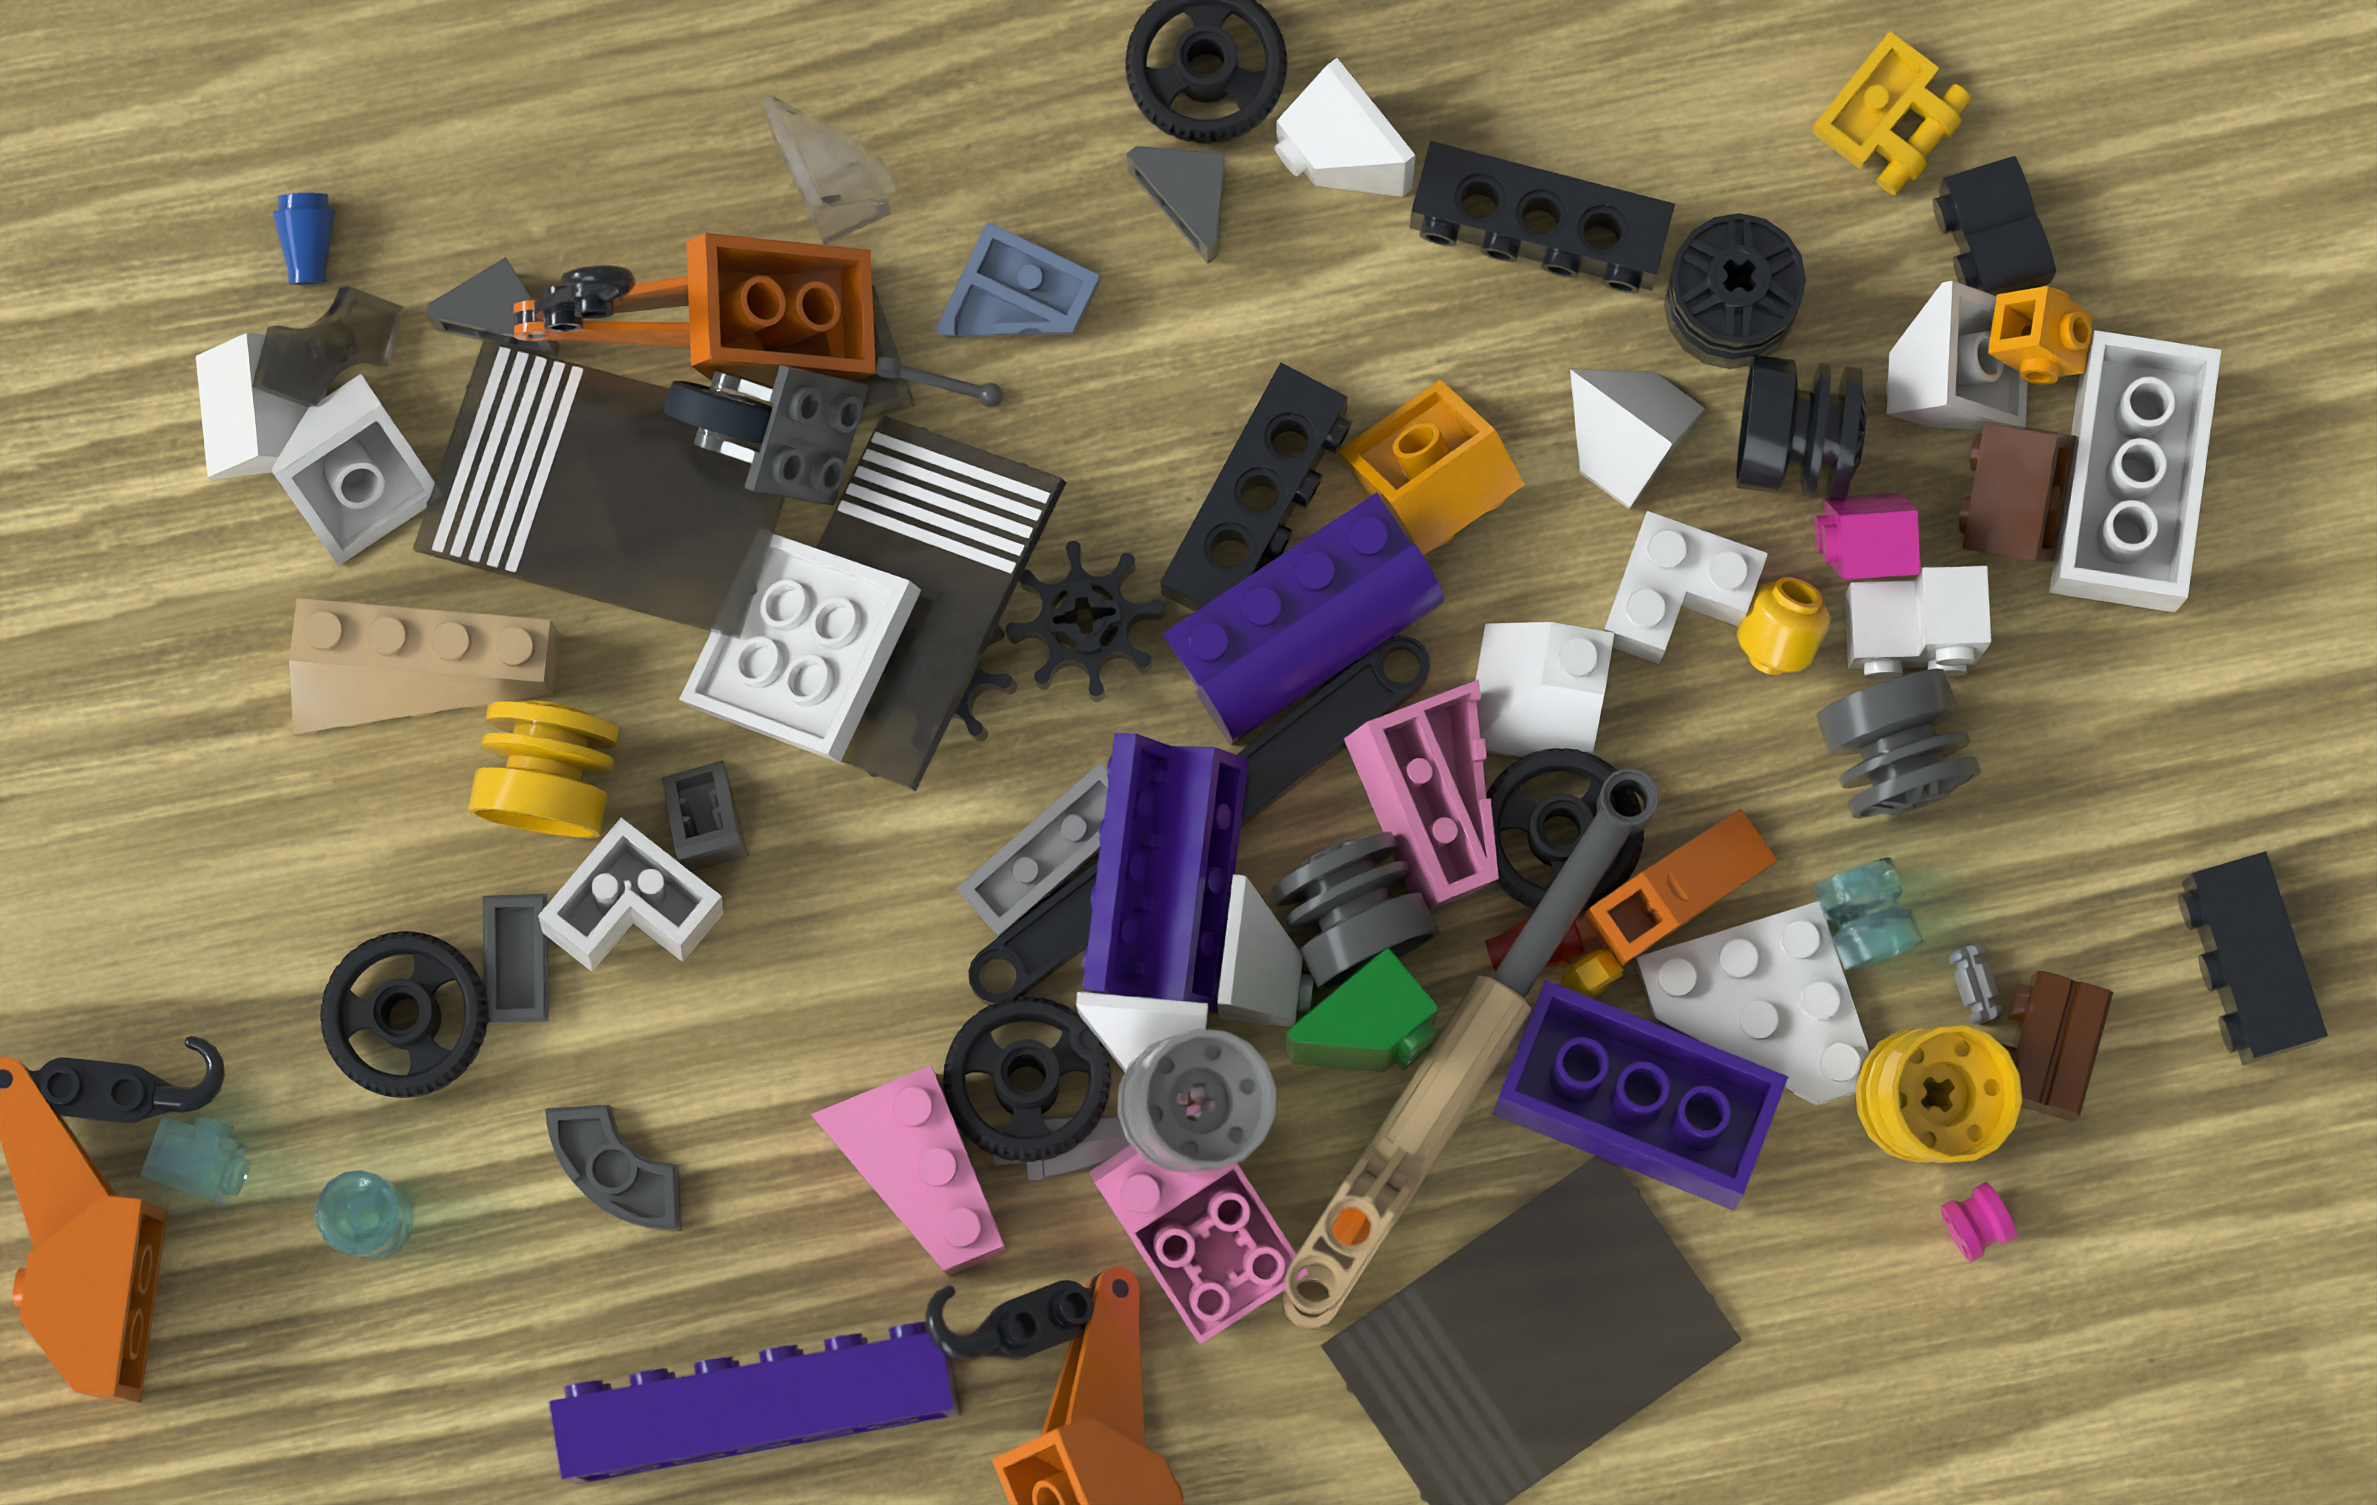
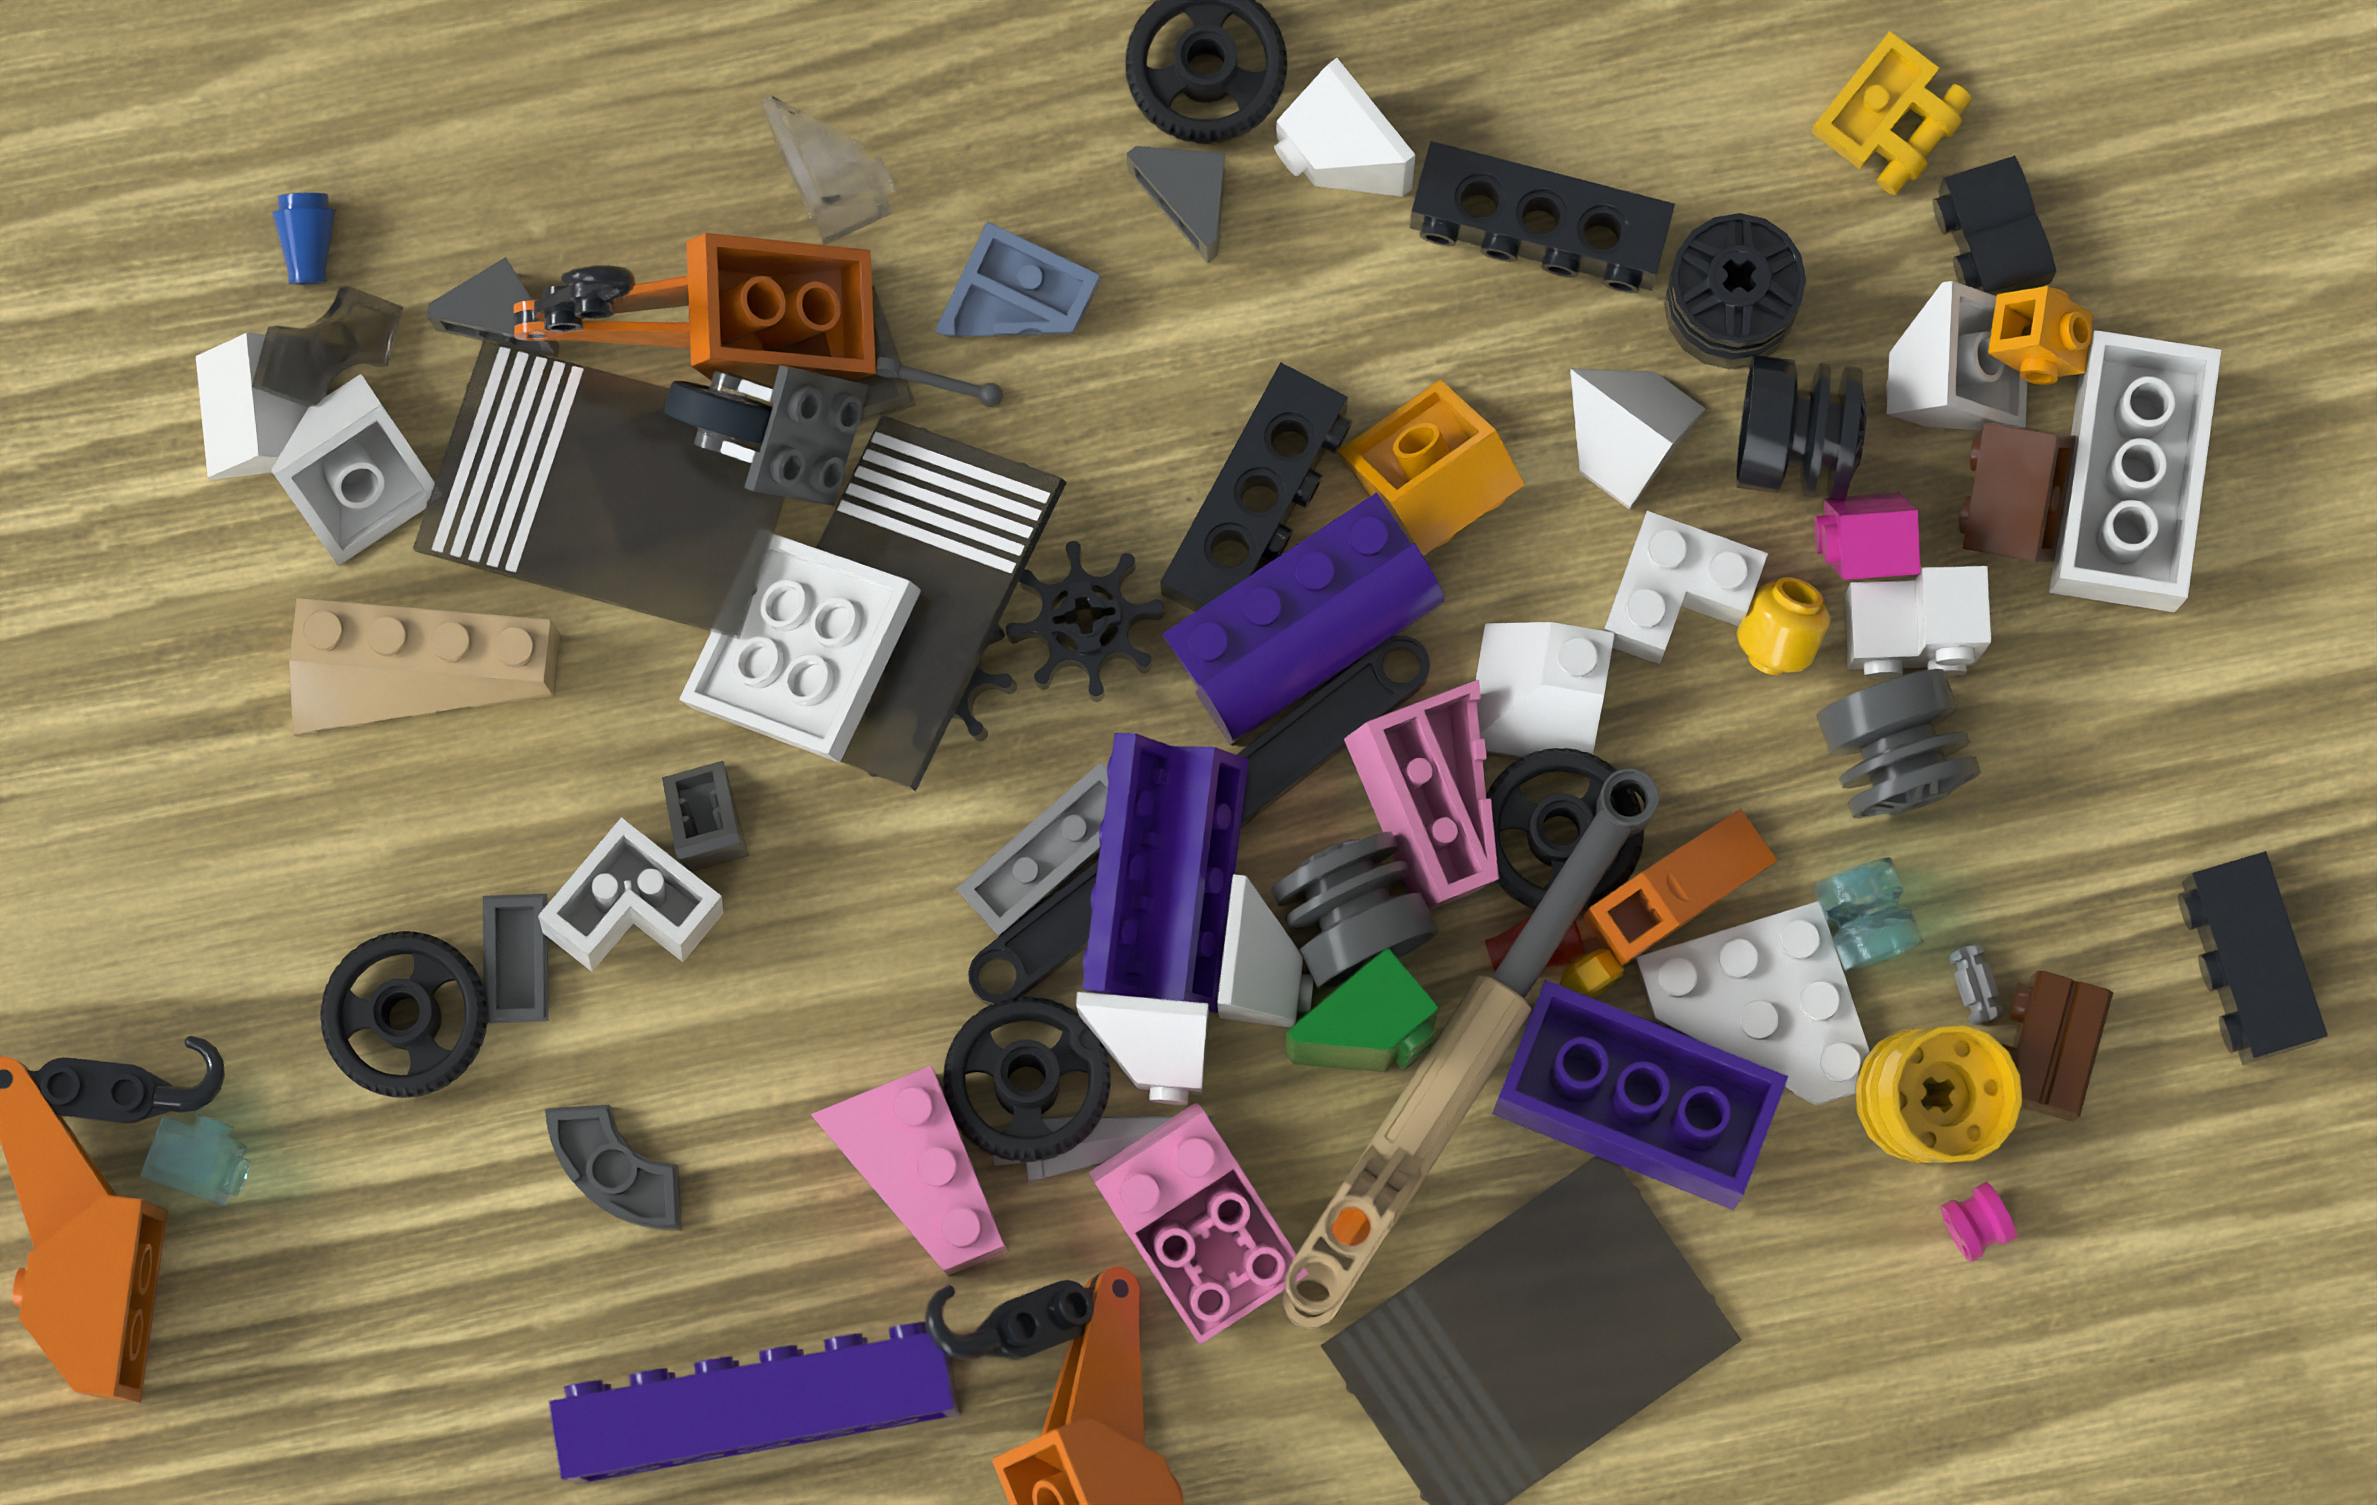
clear light blue wheel [315,1170,414,1262] -> none
yellow wheel [467,700,621,838] -> none
light grey wheel [1117,1030,1276,1172] -> none

